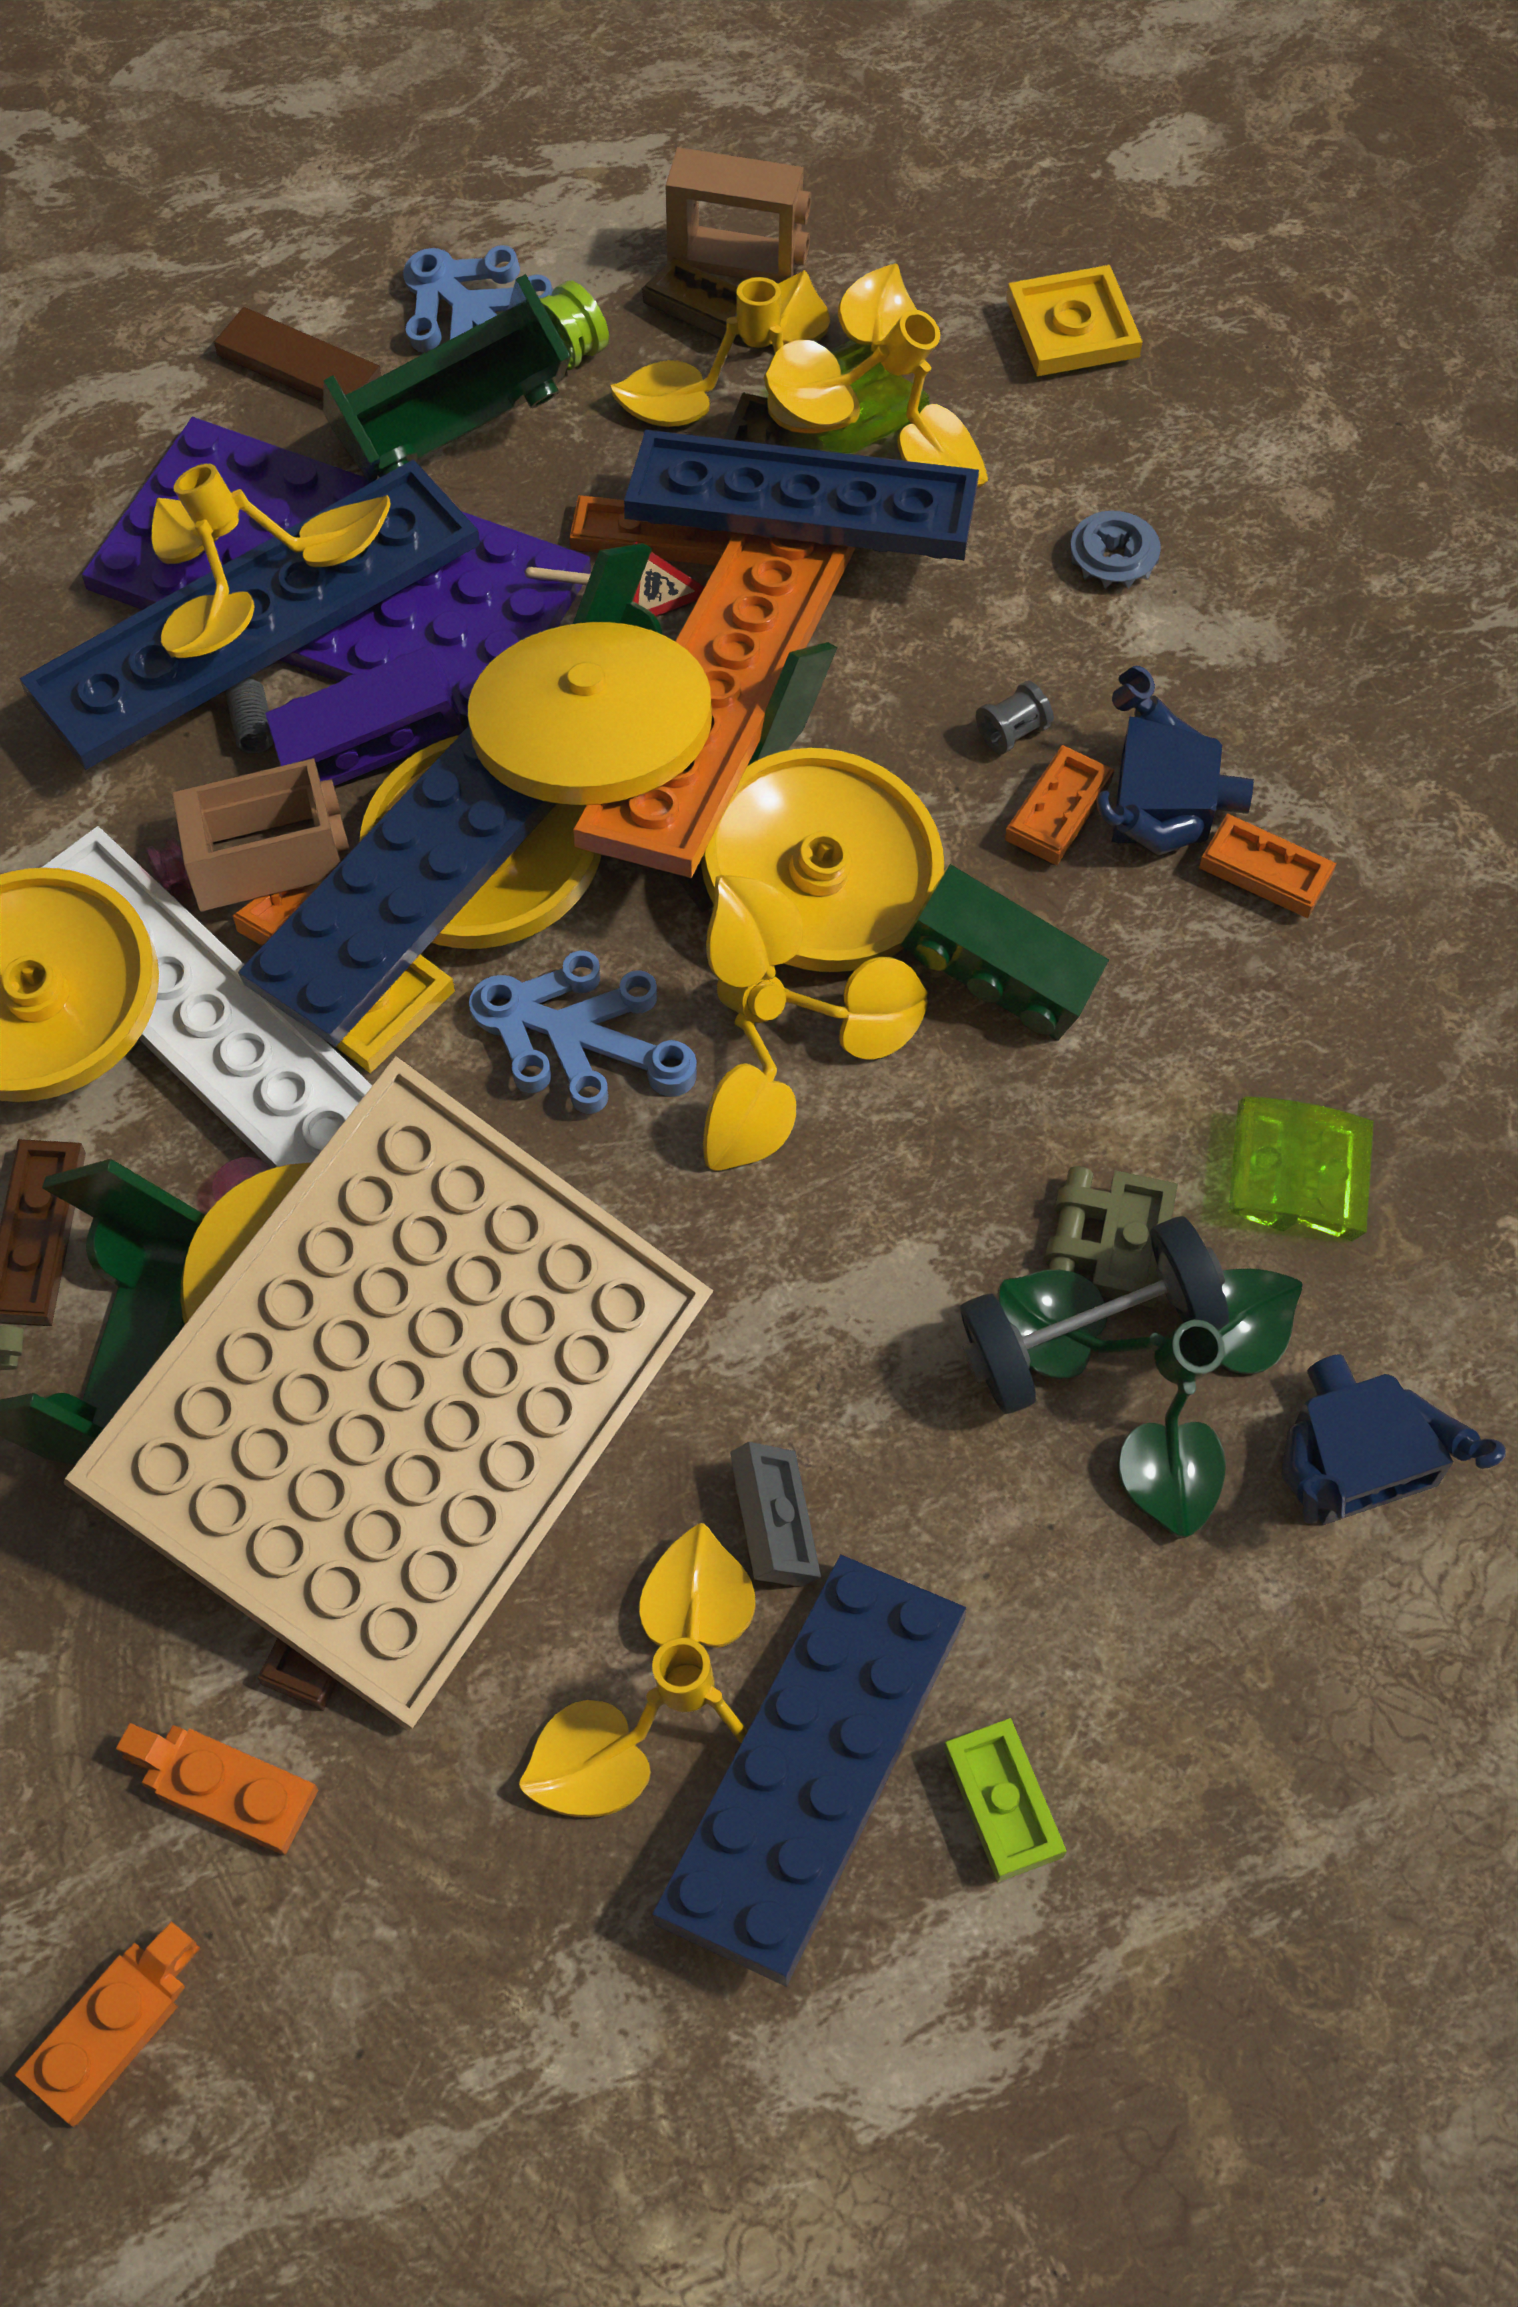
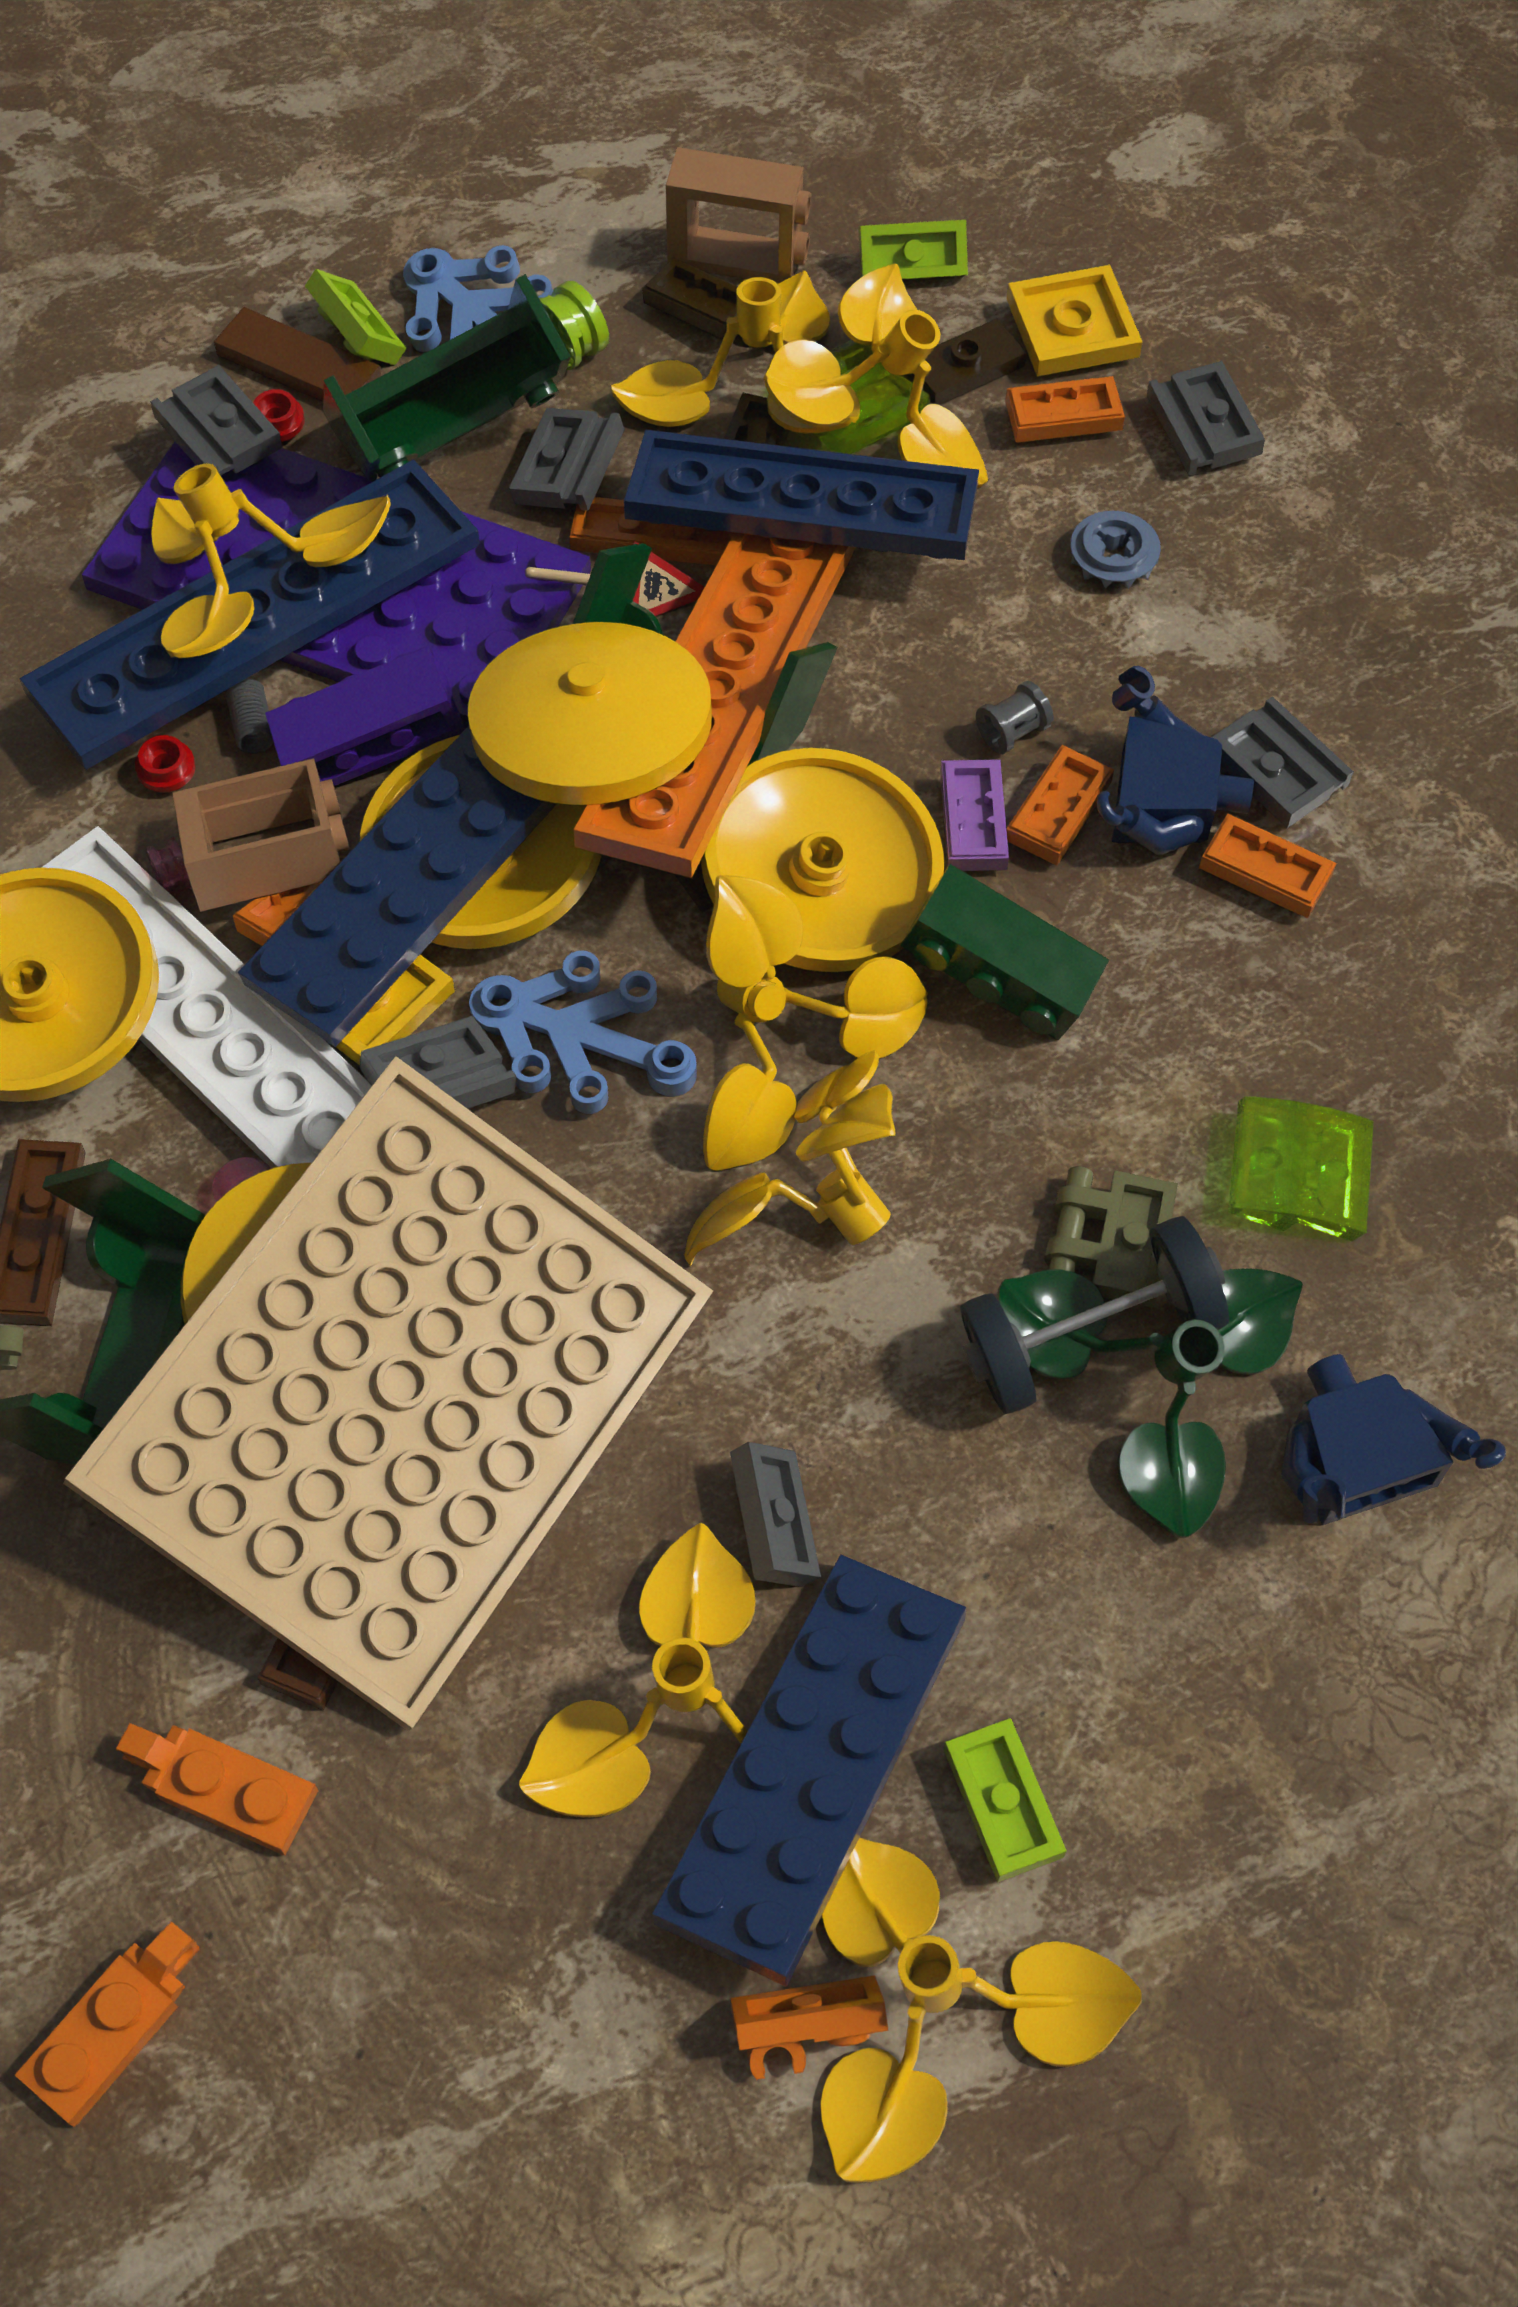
none -> red plate [135,735,196,792]
none -> dark grey plate [150,365,283,475]
none -> red plate [253,389,305,442]
none -> lime plate [305,269,407,365]
none -> dark grey plate [360,1016,516,1109]
none -> dark grey plate [509,408,625,511]
none -> yellow plant [684,1050,895,1266]
none -> orange plate [730,1975,888,2080]
none -> yellow plant [821,1837,1142,2183]
none -> lime plate [858,219,968,279]
none -> dark brown plate [908,318,1027,405]
none -> medium lavender plate [940,760,1009,871]
none -> orange plate [1005,376,1125,443]
none -> dark grey plate [1147,361,1265,475]
none -> dark grey plate [1211,696,1354,828]

